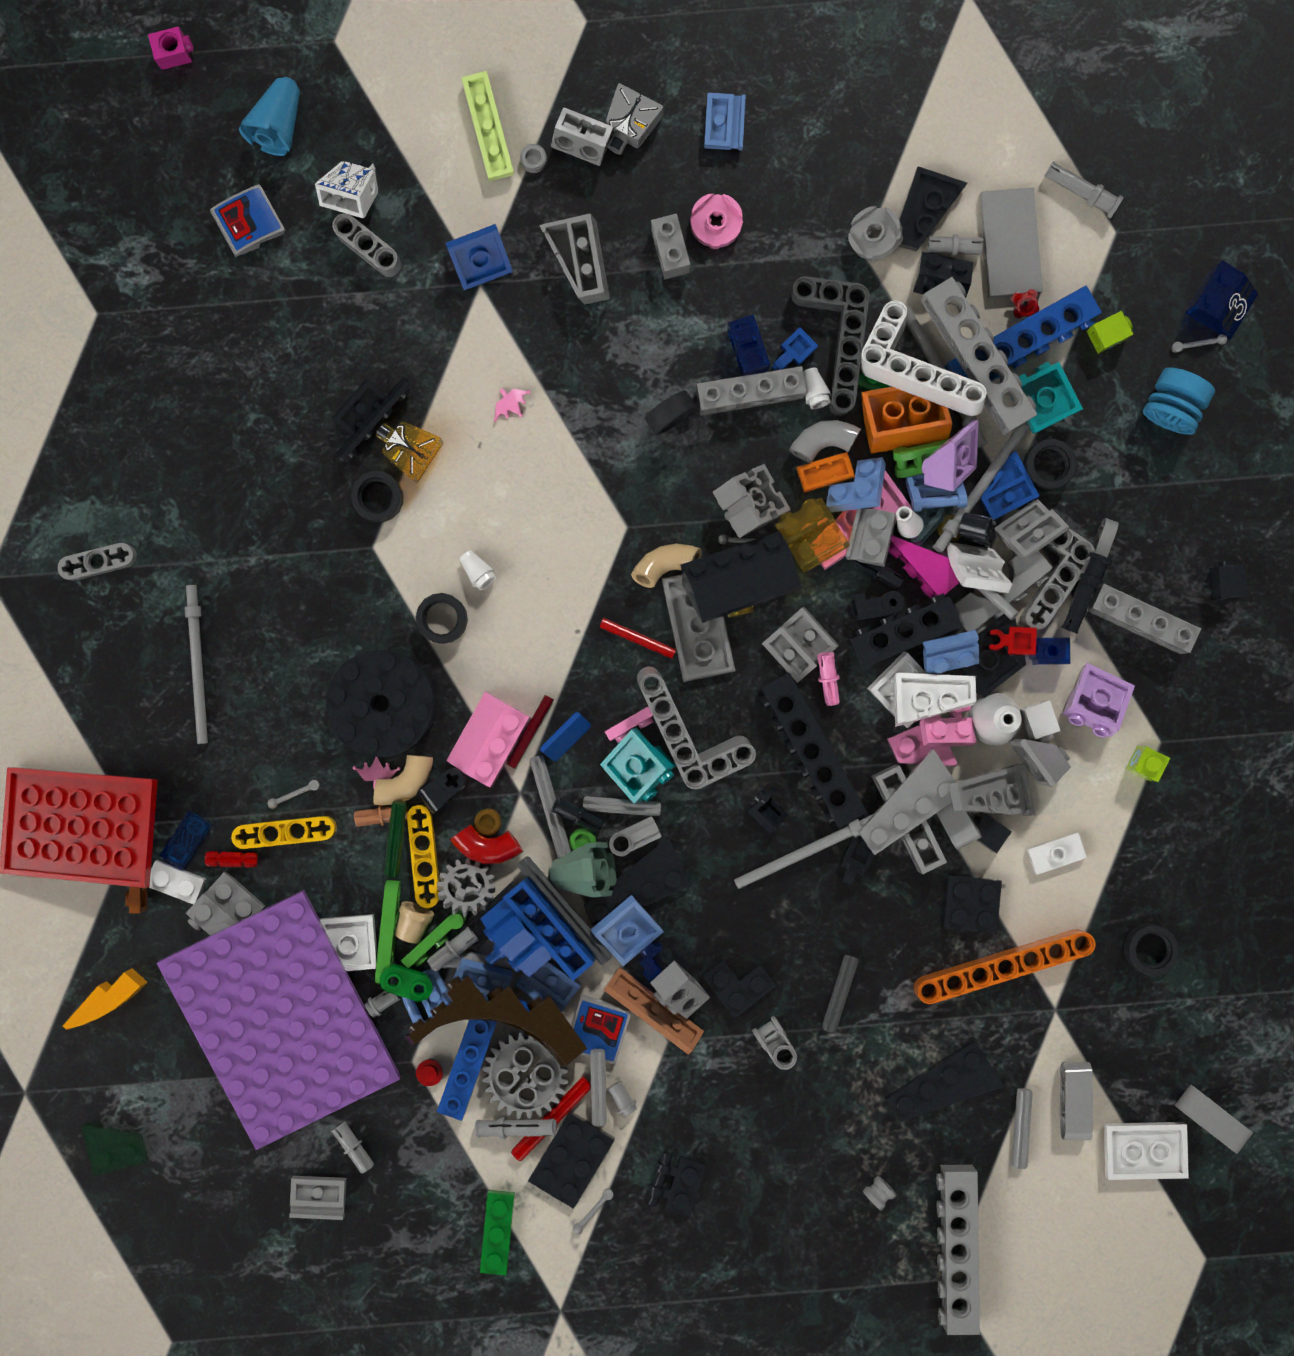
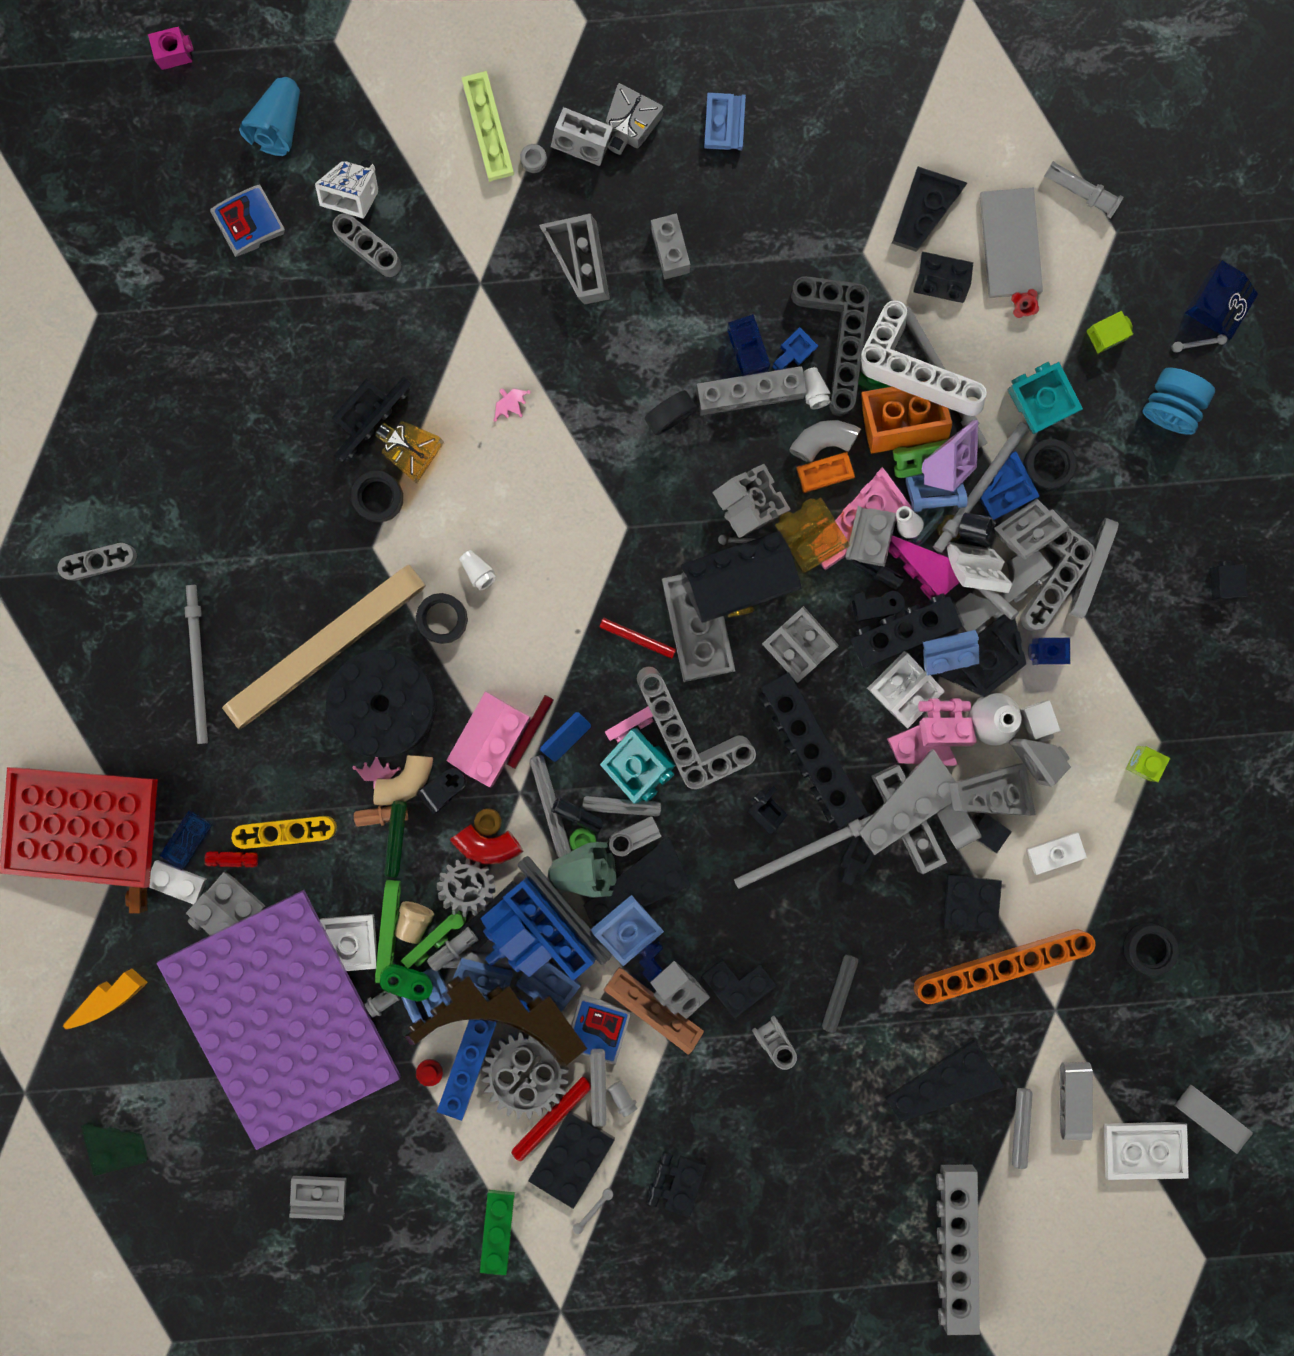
light grey hinge [267,780,320,809] -> none
light grey axle [331,1121,374,1174] -> none
yellow beam [407,804,440,908] -> none
blue bracket [446,224,513,290] -> none
light grey pin [475,1117,557,1139] -> none
tan cylinder [631,543,702,588] -> none
bright pink plate [690,193,743,249] -> none
bright pink axle [817,652,840,706] -> none
medium blue plate [826,457,886,513] -> none
light grey plate [848,206,903,262] -> none
light grey wheel [863,1176,897,1210] -> none
white wing [894,672,976,727] -> none
light grey brick [921,277,1037,435] -> none
light grey pin [928,234,983,256] -> none
blue brick [944,285,1102,382] -> none
red plate [989,627,1037,656] -> none
black pin [1061,552,1113,634] -> none
lavender plate [1063,663,1135,738] -> none
light grey brick [1088,584,1201,654] -> none
none -> tan beam [222,565,426,729]

